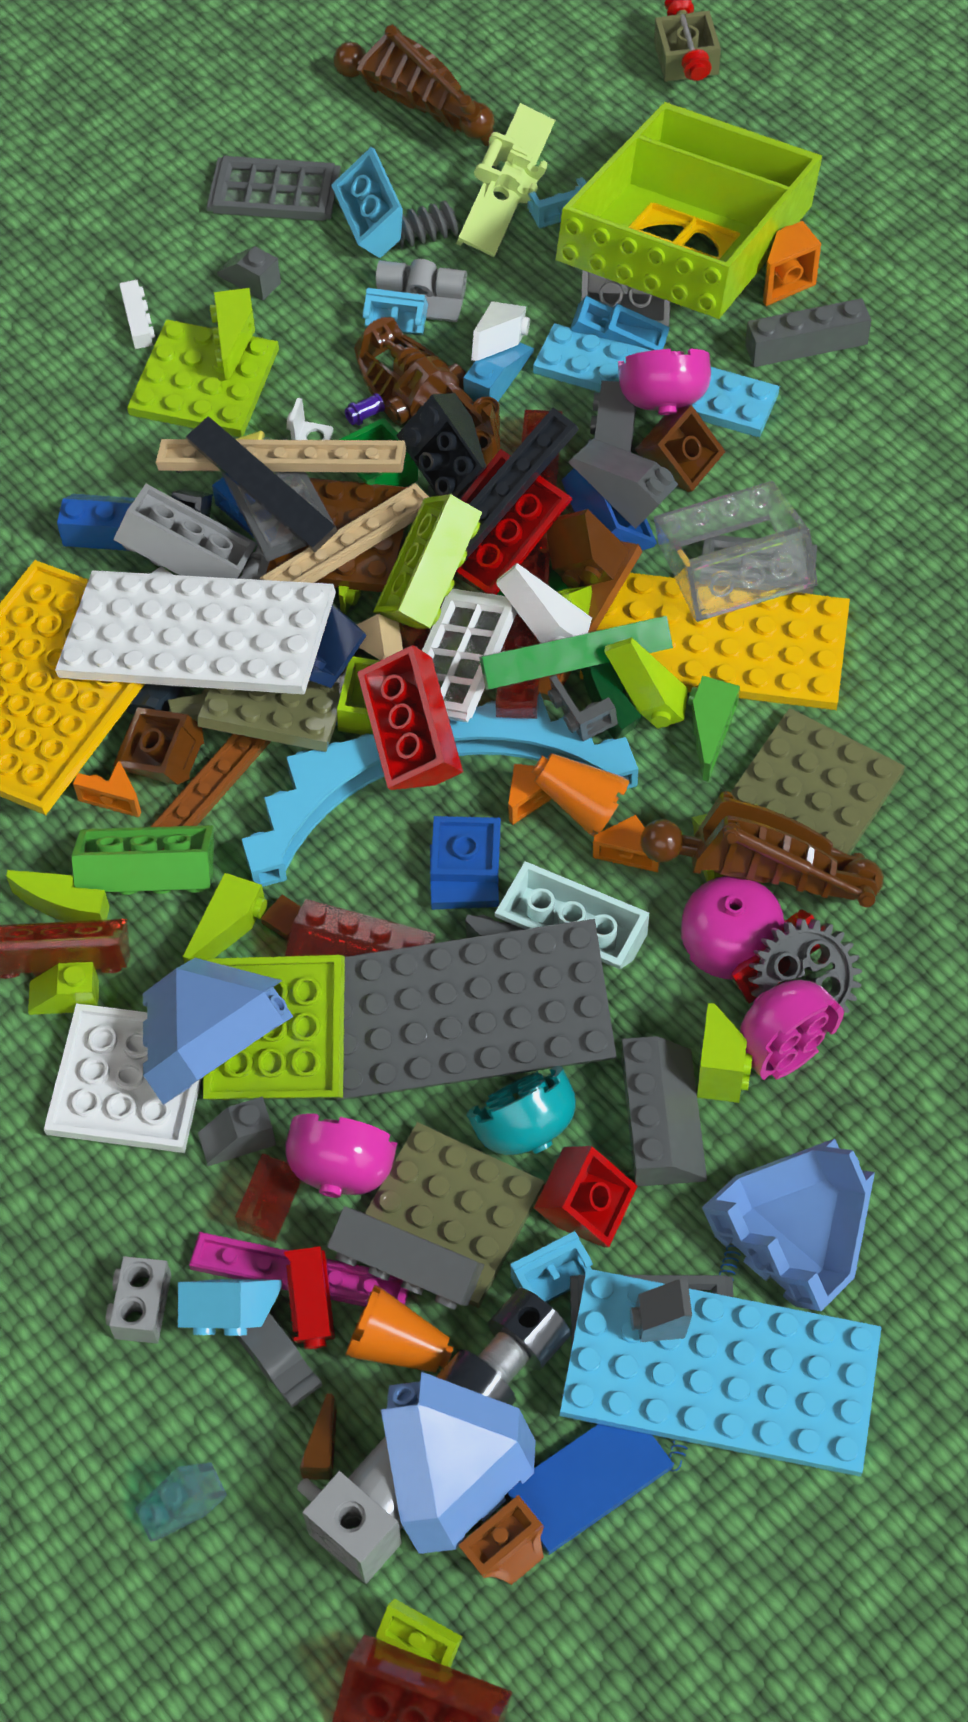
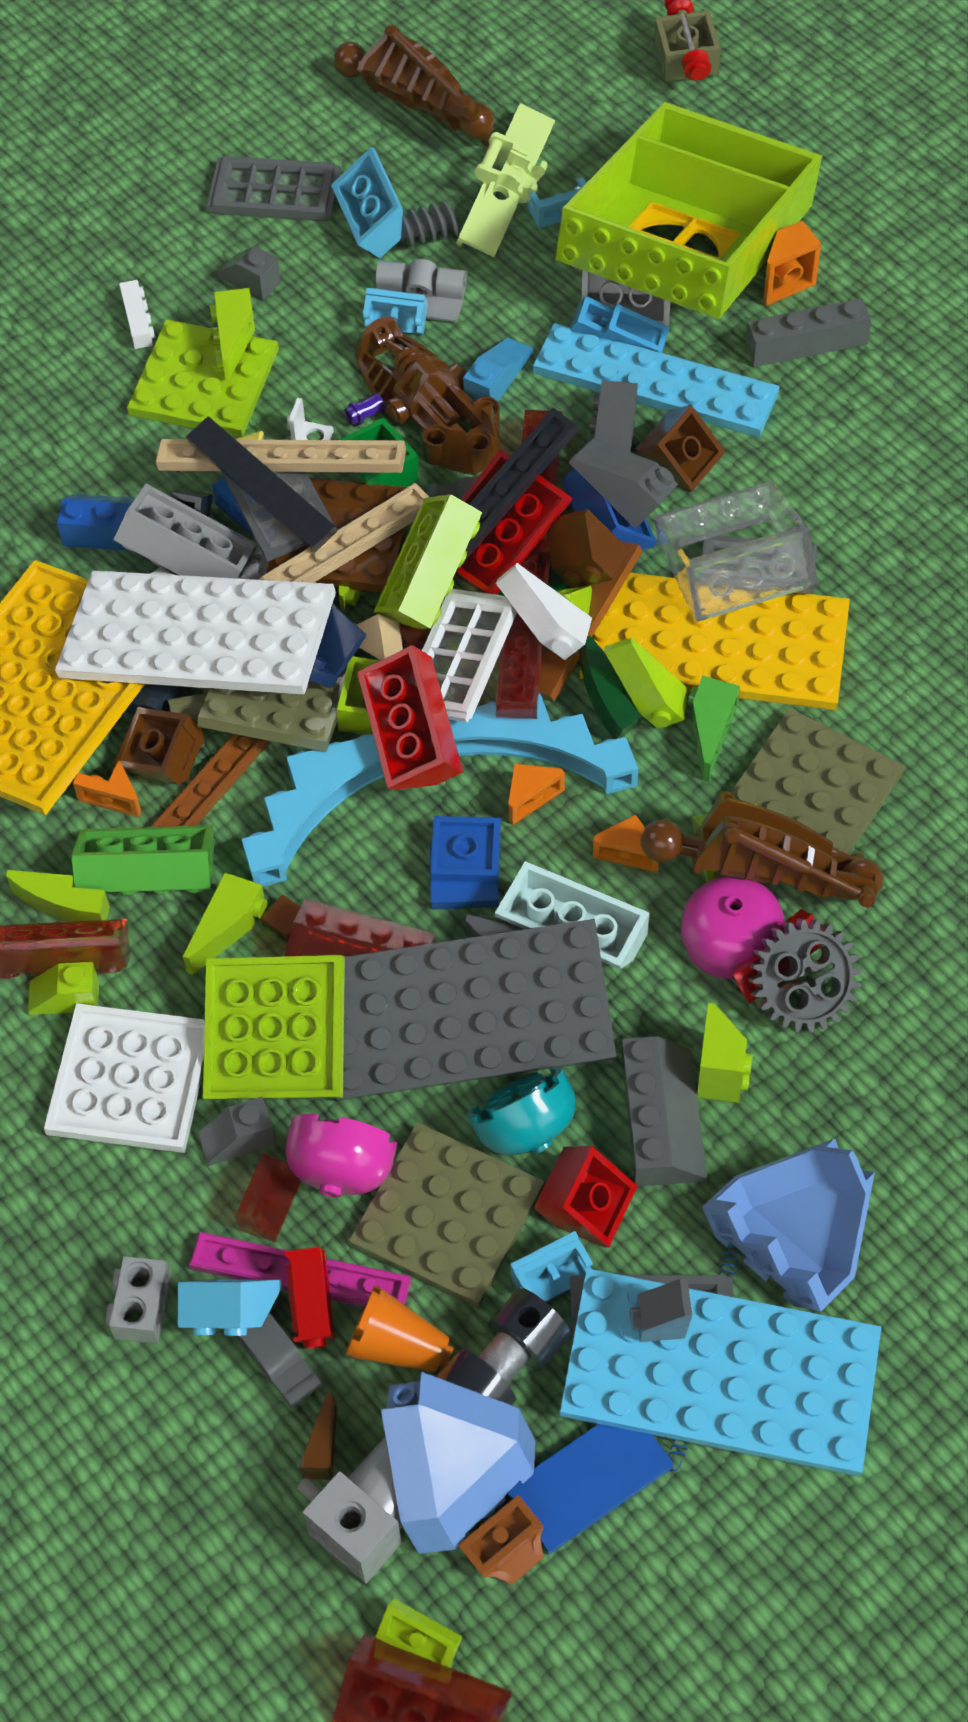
clear light blue slope [135,1462,227,1542] -> none
medium blue panel [143,958,293,1105] -> none
dark grey brick [327,1206,485,1309] -> none
black slope [396,393,486,498] -> none
white slope [471,302,530,361] -> none
tile [479,616,673,689] -> none
orange cone [532,753,629,837] -> none
dark grey bracket [548,675,618,741] -> none
dark pink cylinder [618,349,711,415] -> none
dark pink cylinder [740,980,844,1080] -> none

